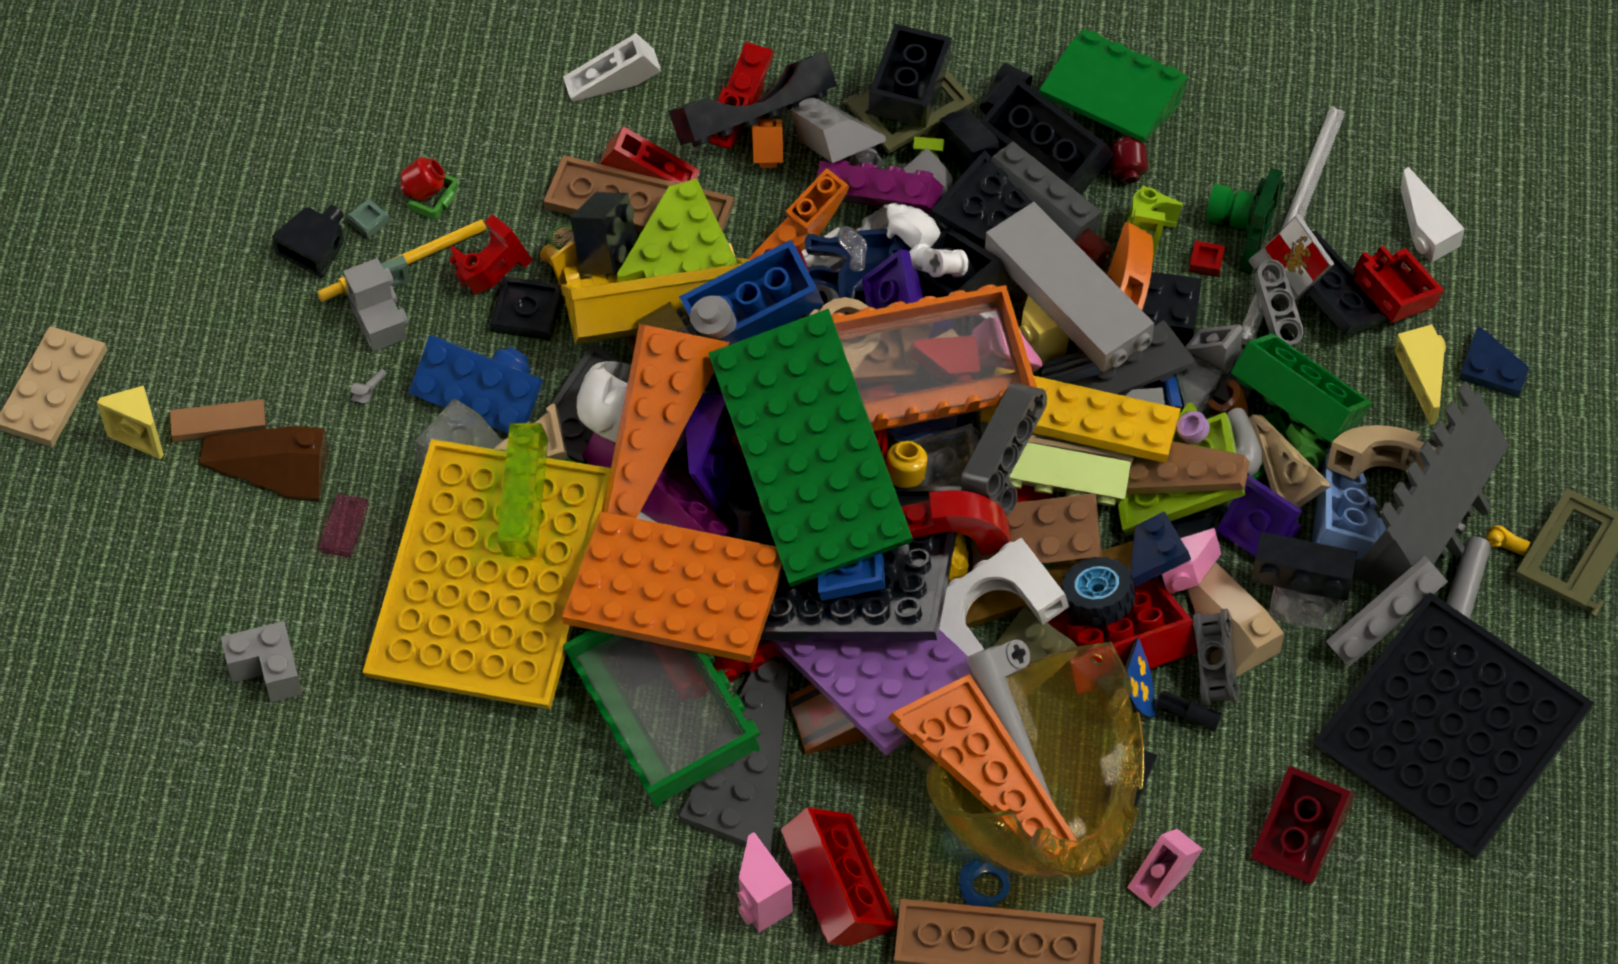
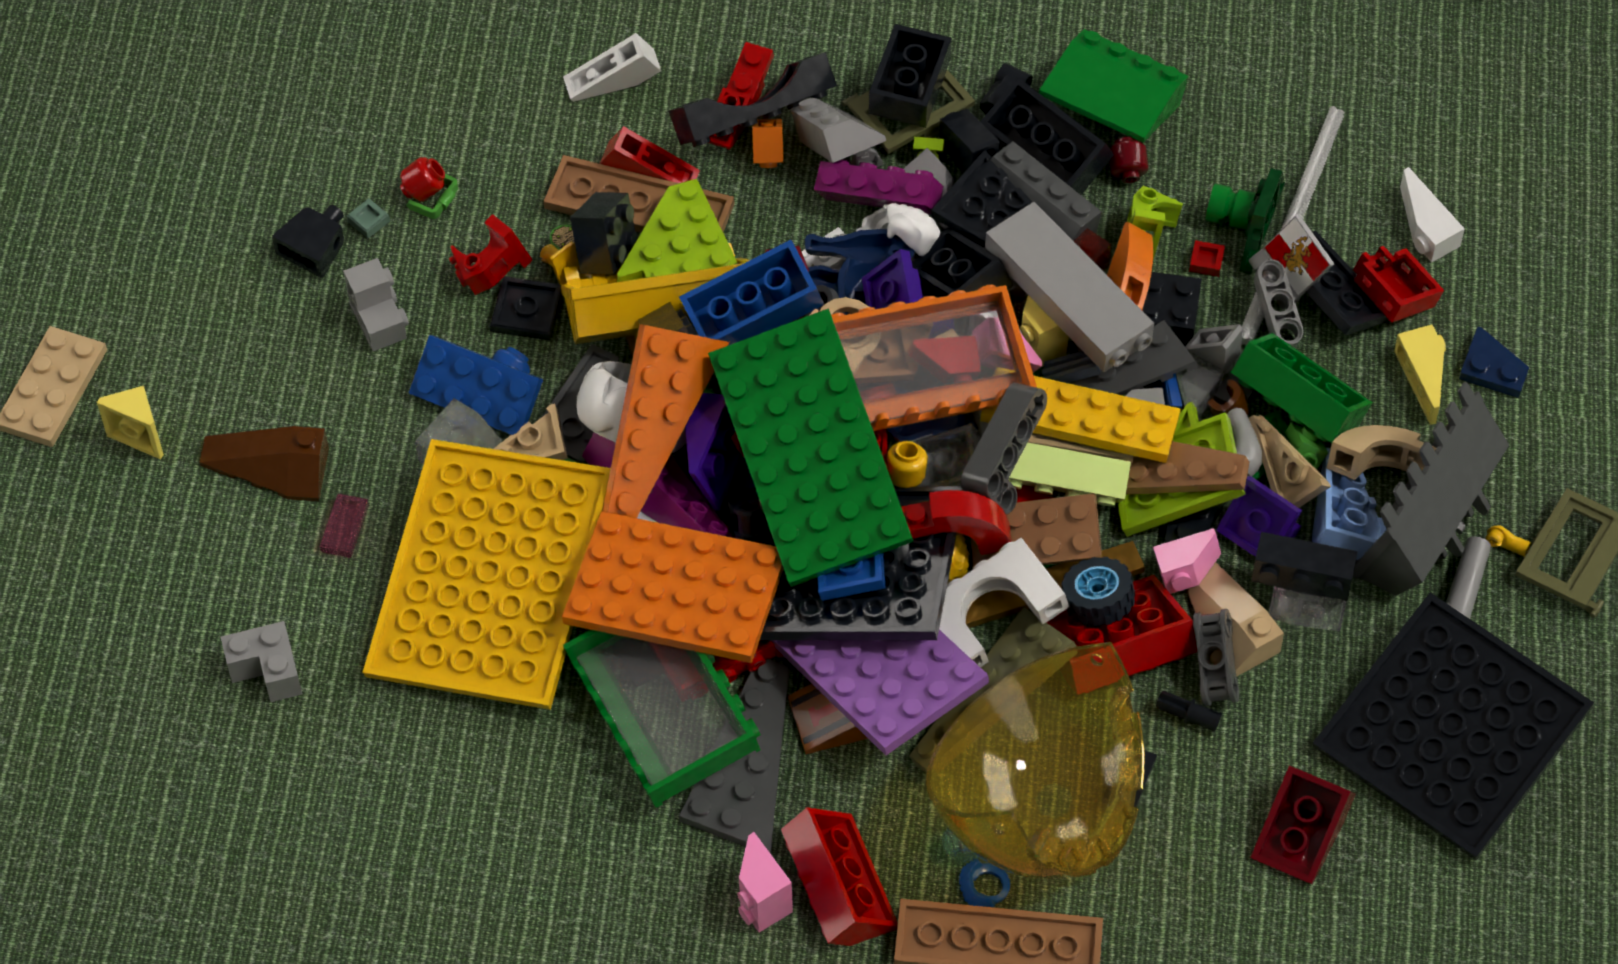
medium nougat tile [170,399,267,442] -> none
yellow bar [317,219,486,302] -> none
light grey hand [351,369,386,404] -> none
sand green tile [381,255,410,287] -> none
clear neon green brick [497,423,549,557] -> none
light grey piece [690,295,737,340] -> none
orange slope [748,168,849,260] -> none
clear arm [837,226,867,271] -> none
orange wing [888,674,1078,861] -> none
white connector [910,243,968,277] -> none
light grey axle [966,639,1053,802] -> none
blue shield [1099,638,1156,717] -> none
bright pink slope [1127,829,1203,908] -> none
dark blue wing [1131,511,1191,587] -> none
lavender tile [1176,411,1210,444] -> none
light grey plate [1326,556,1448,667] -> none

